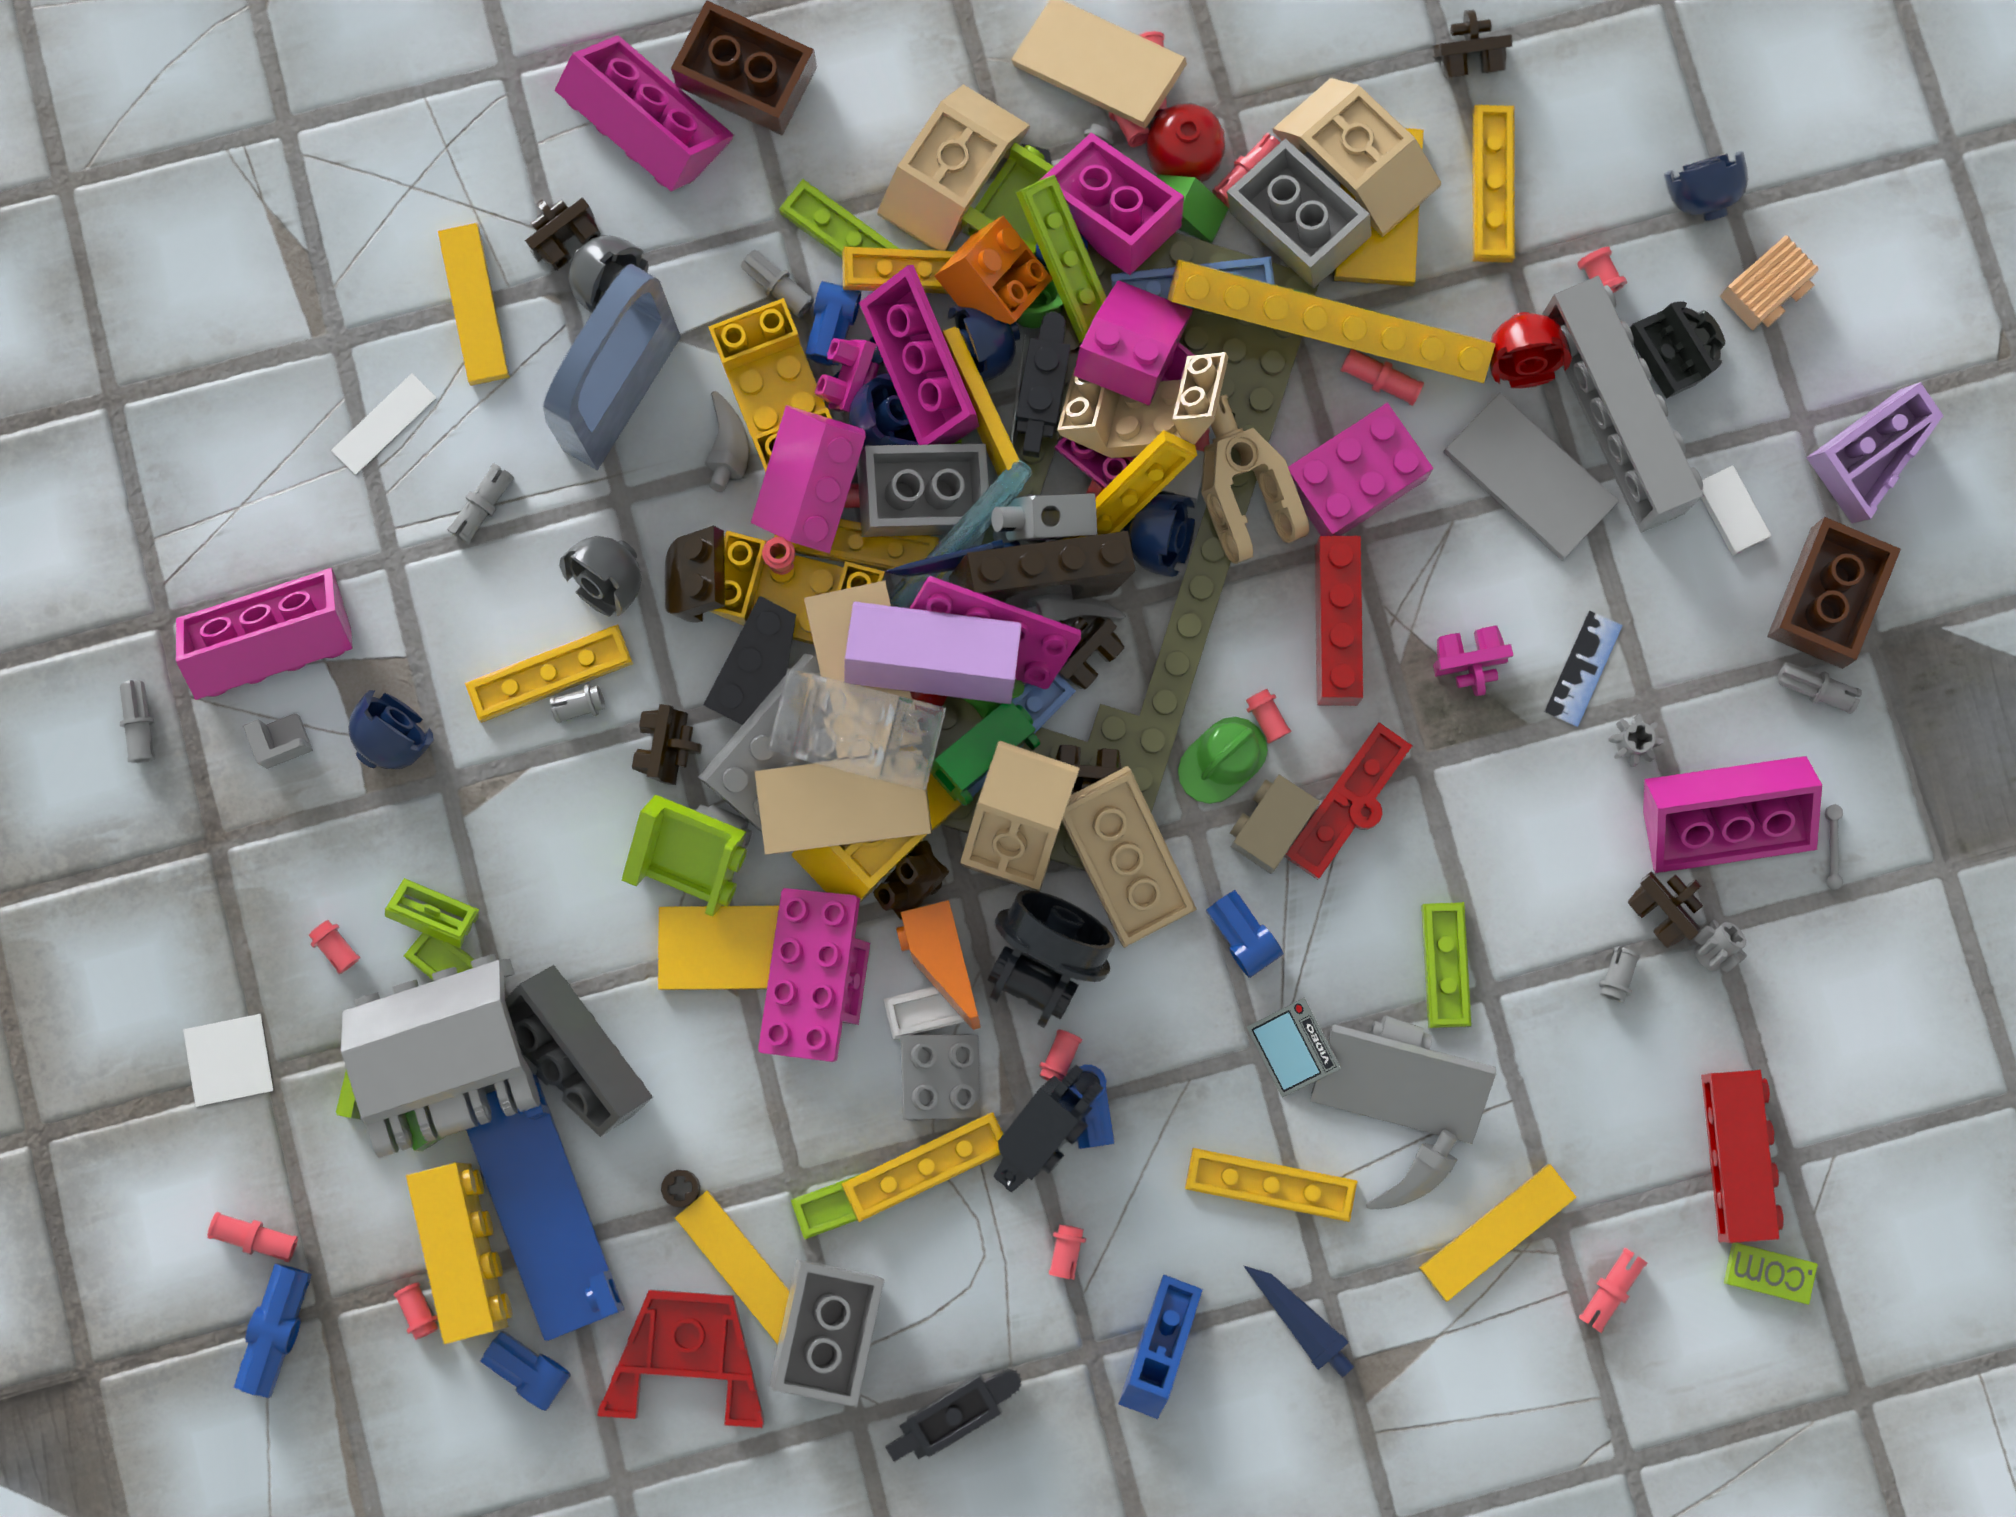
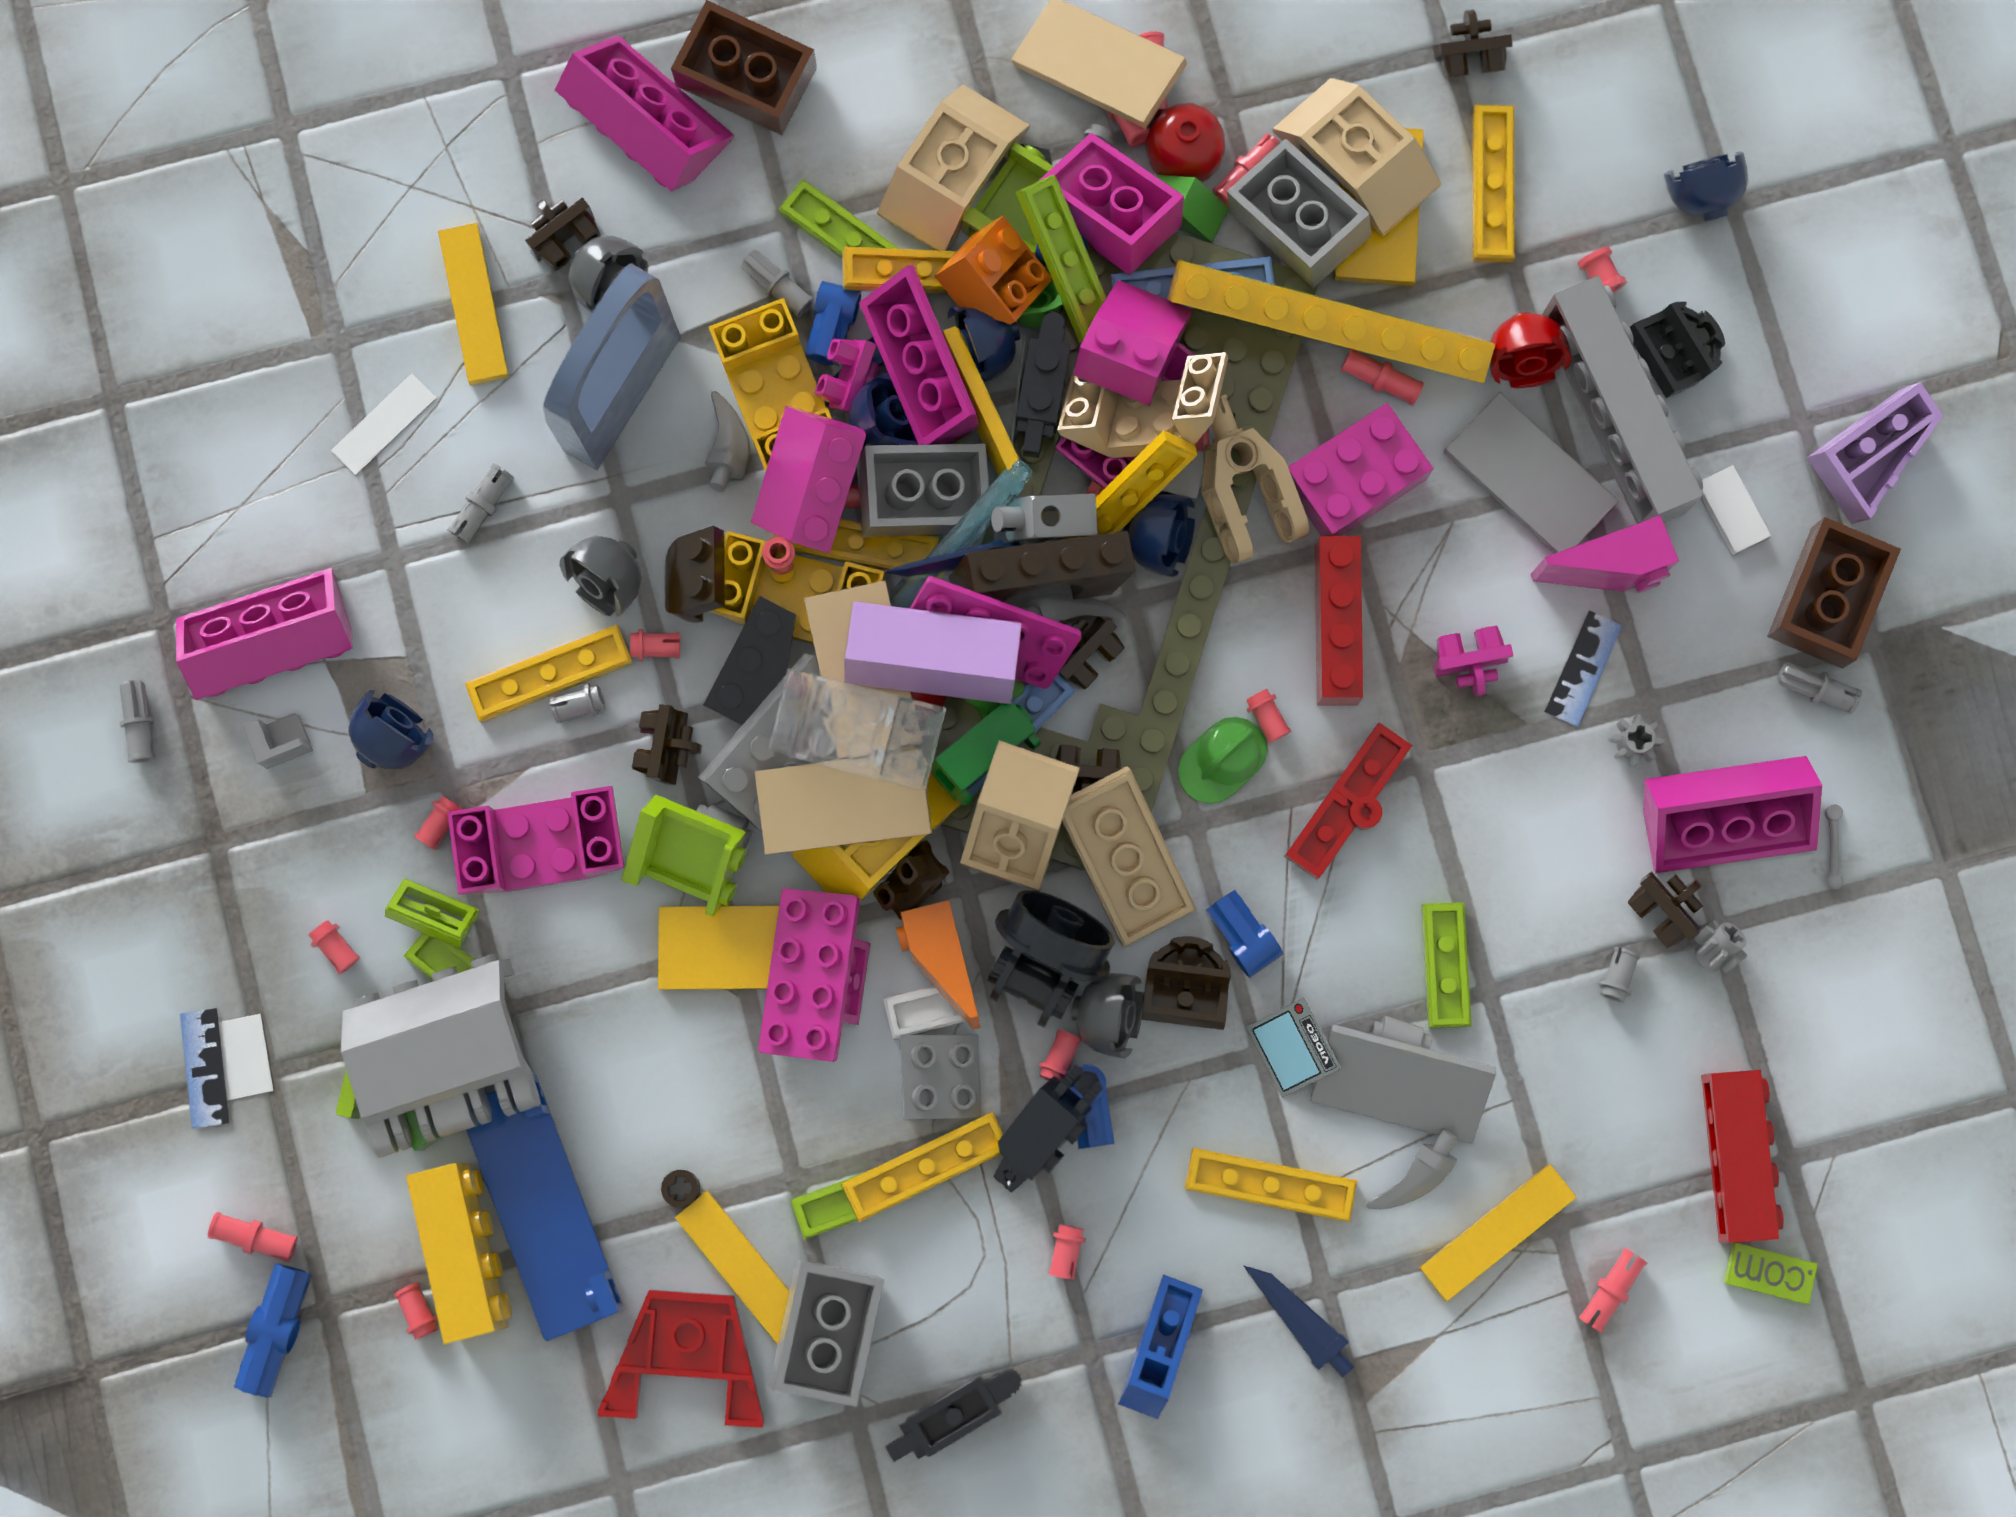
blue piece [480,1331,571,1411] -> none
dark grey wedge [505,965,653,1137] -> none
dark tan brick [1230,774,1320,874] -> none
light nougat brick [1720,235,1819,331] -> none
none -> sticker [180,1008,229,1129]
none -> coral pin [414,795,463,850]
none -> dark pink slope [447,786,625,895]
none -> coral pin [630,629,680,661]
none -> dark grey cylinder [1071,973,1144,1059]
none -> dark brown slope [1141,936,1231,1030]
none -> dark pink slope [1530,515,1679,593]

